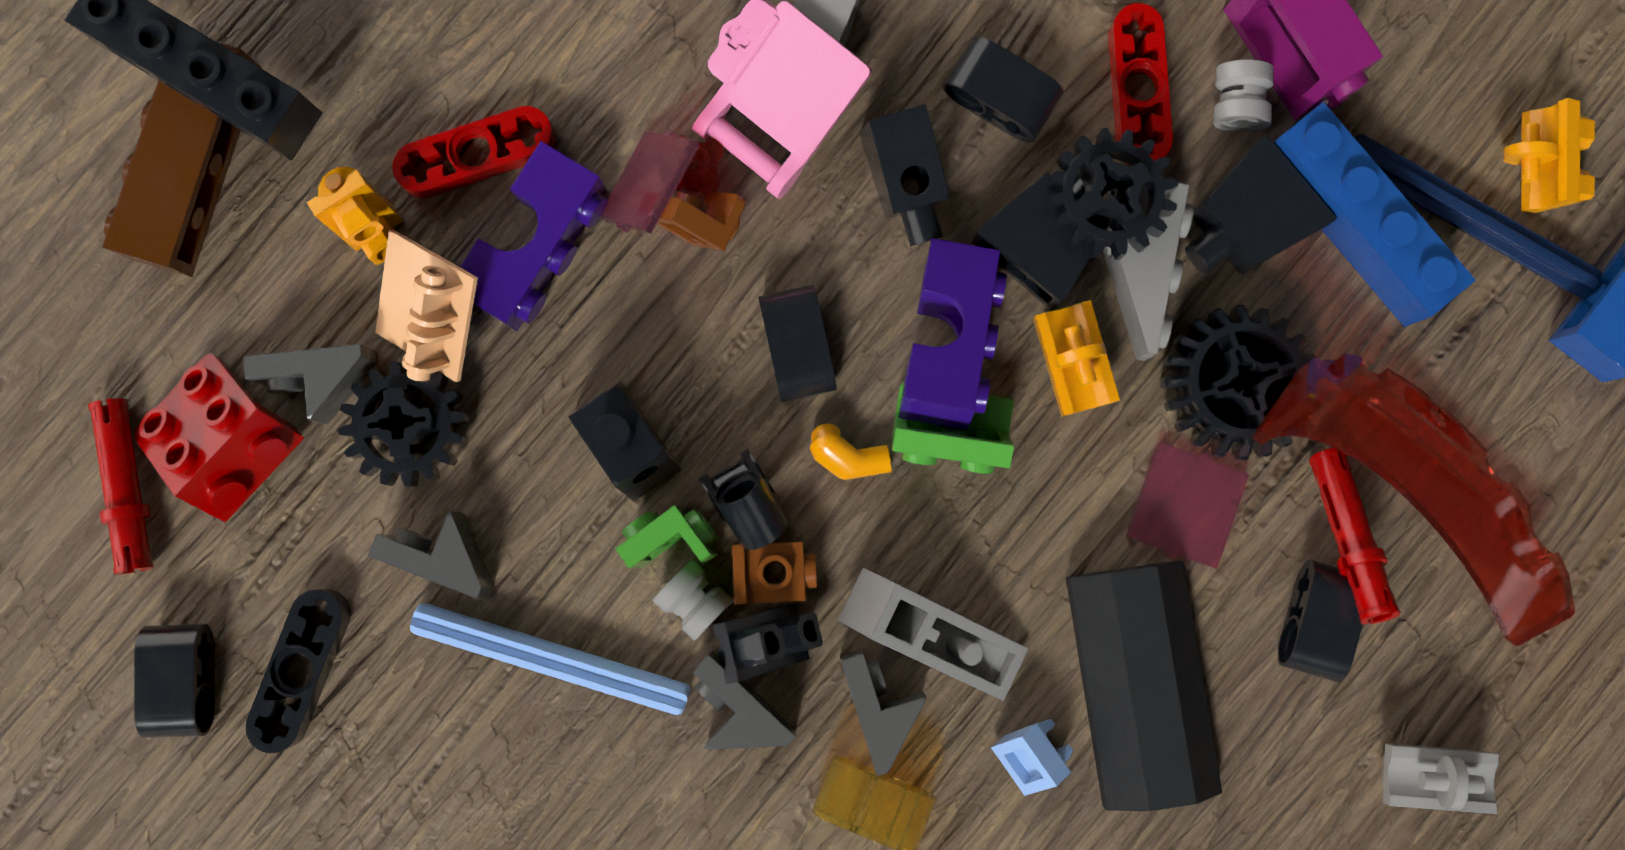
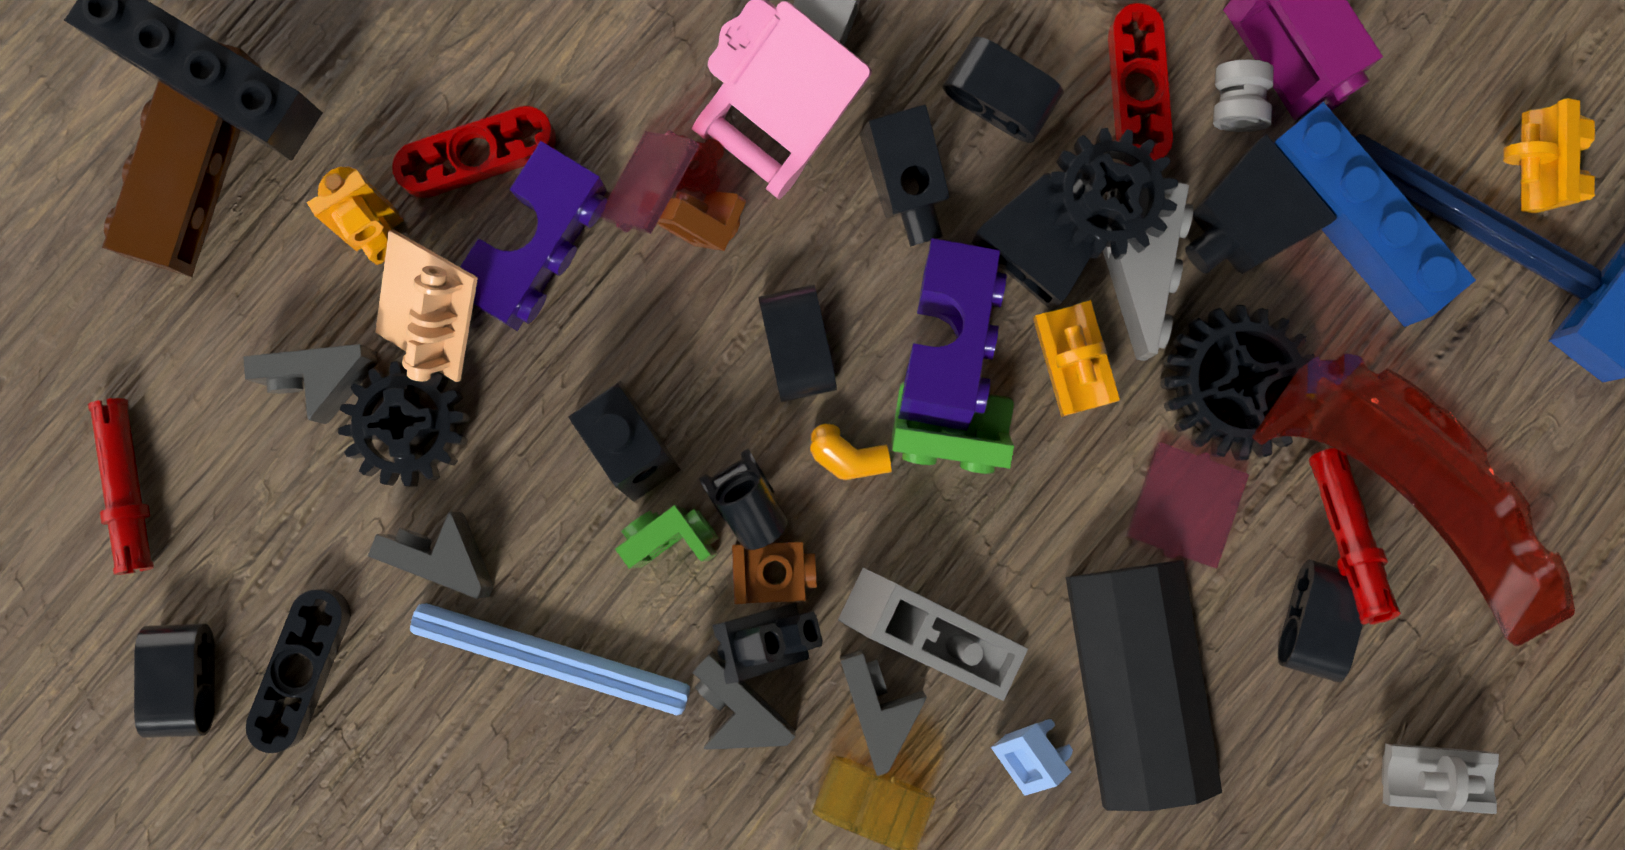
red bracket [134,354,304,523] -> none
light grey wheel [653,559,734,641] -> none

